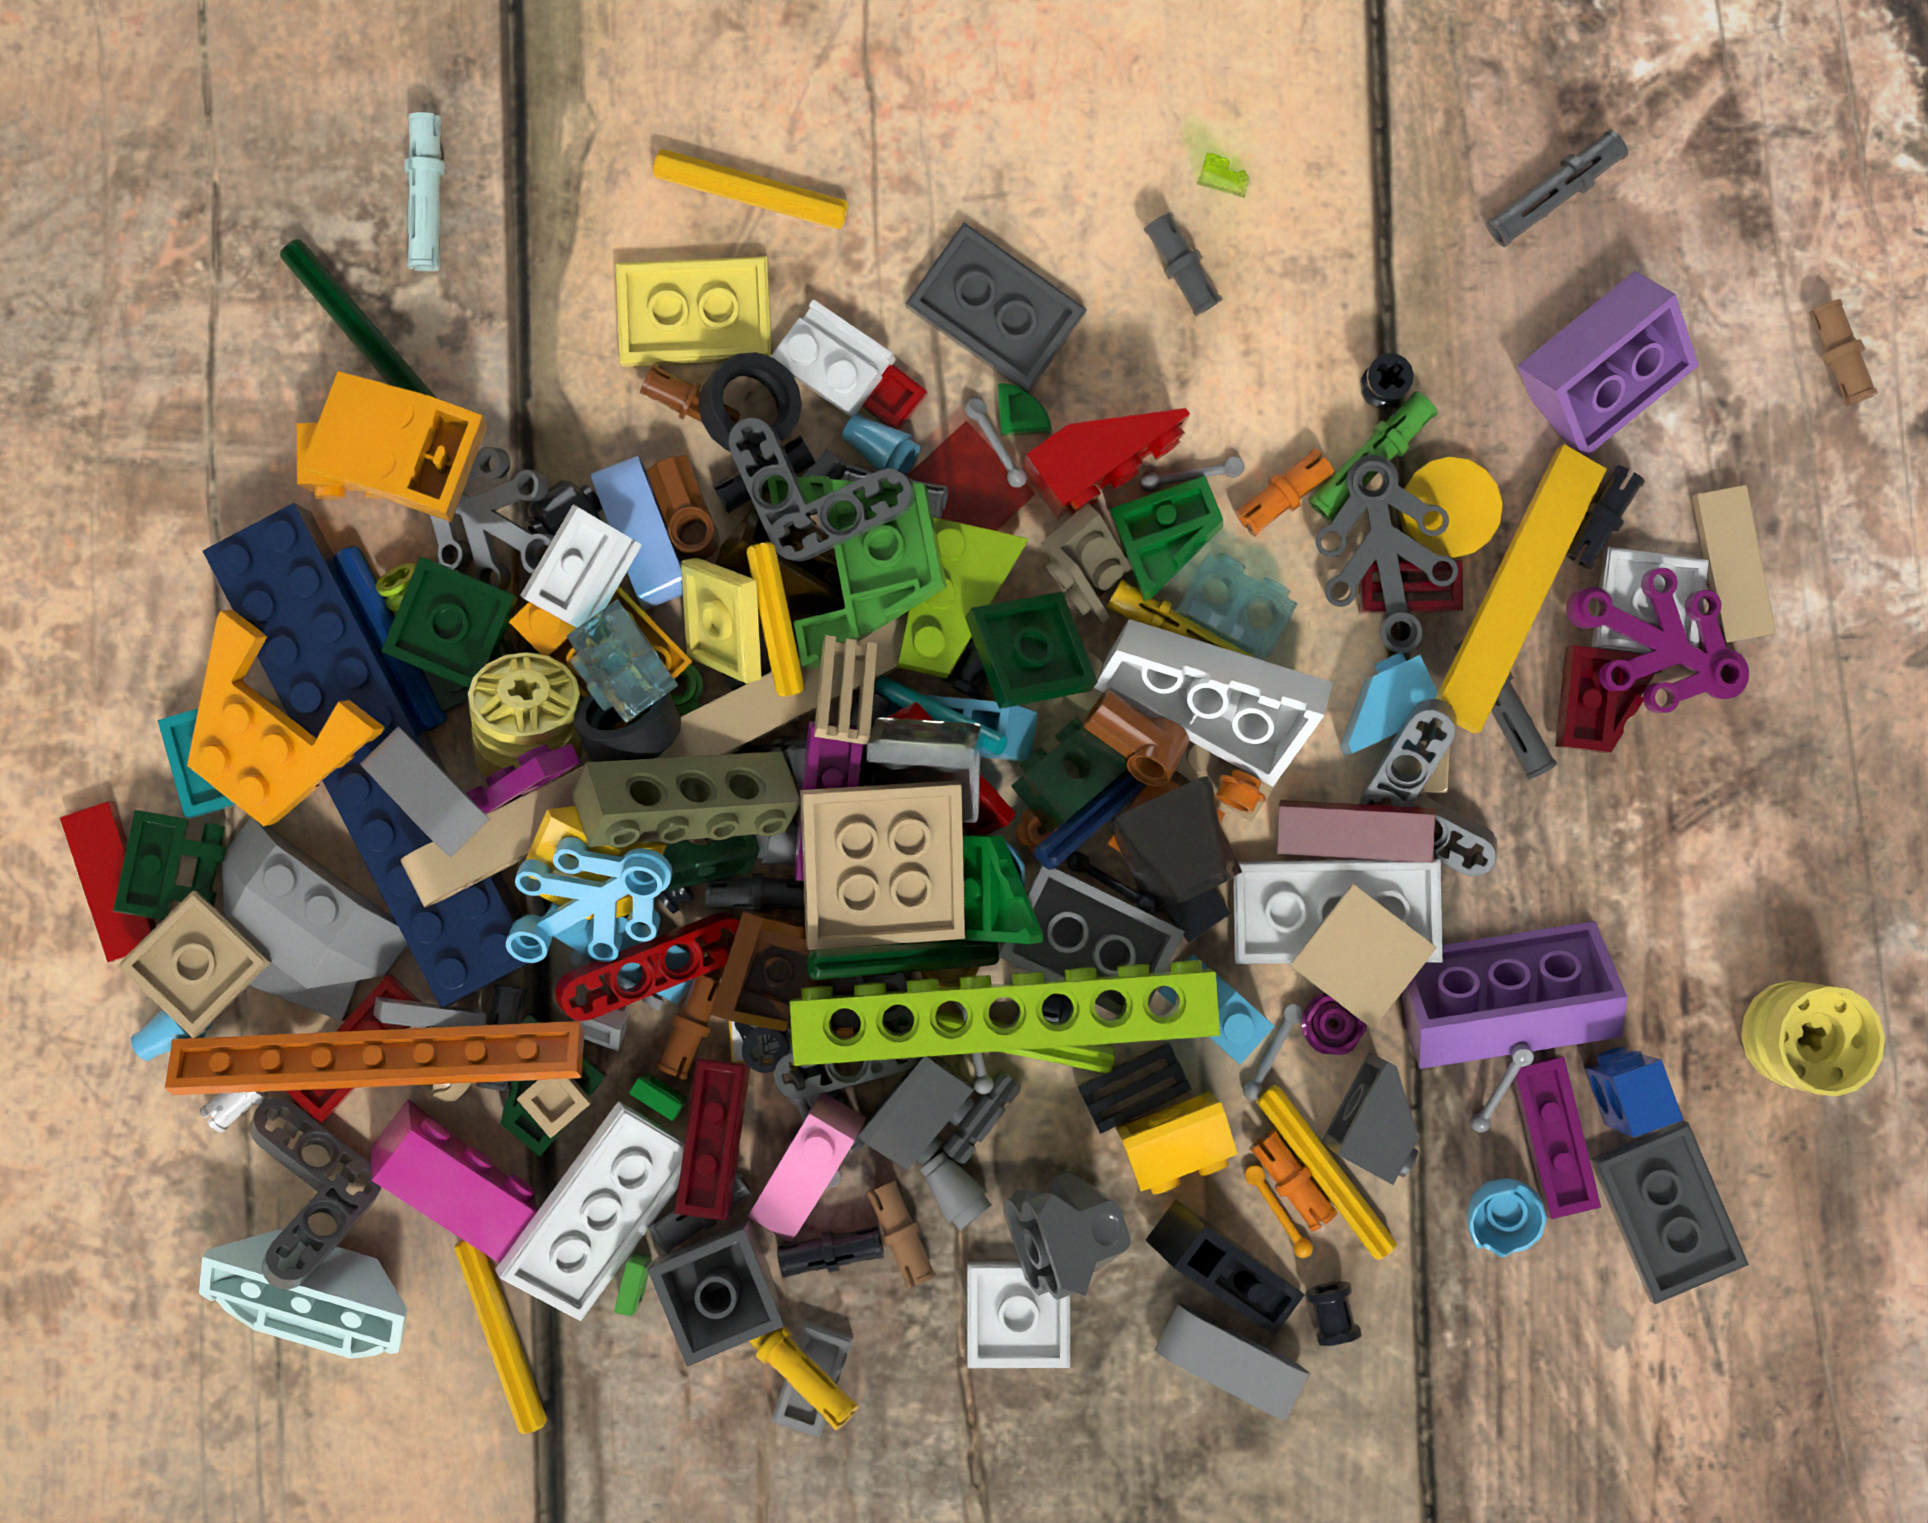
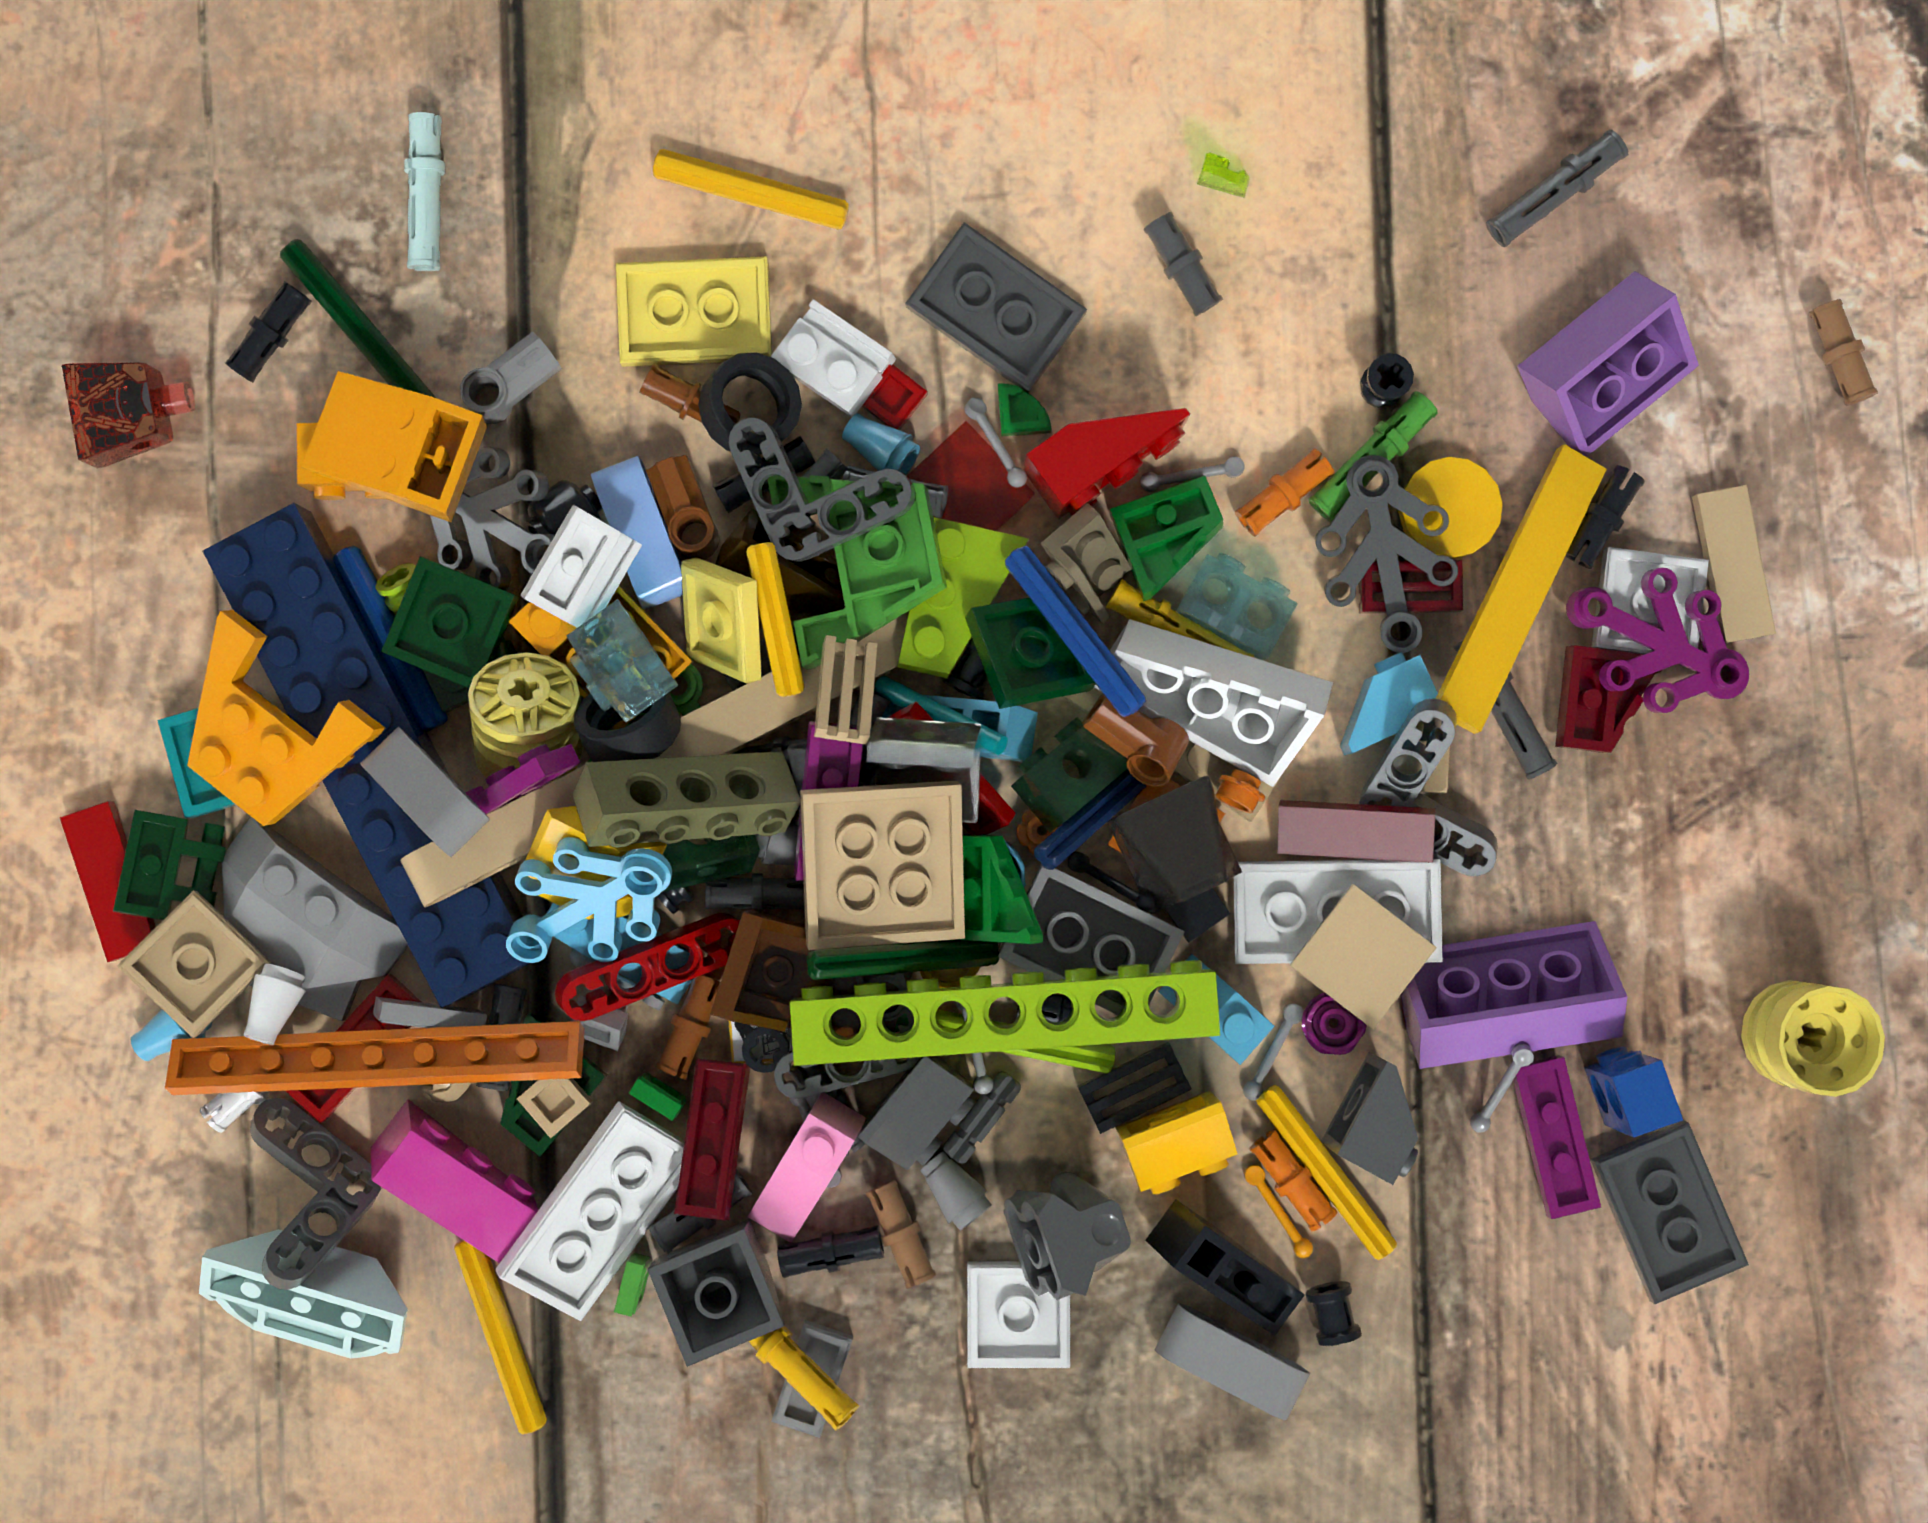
medium azure hair [1466,1178,1547,1258] -> none
none -> clear red torso [62,362,195,468]
none -> black pin [225,281,312,383]
none -> white cone [243,964,306,1045]
none -> light grey piece [460,332,562,424]
none -> blue axle [1005,546,1146,717]

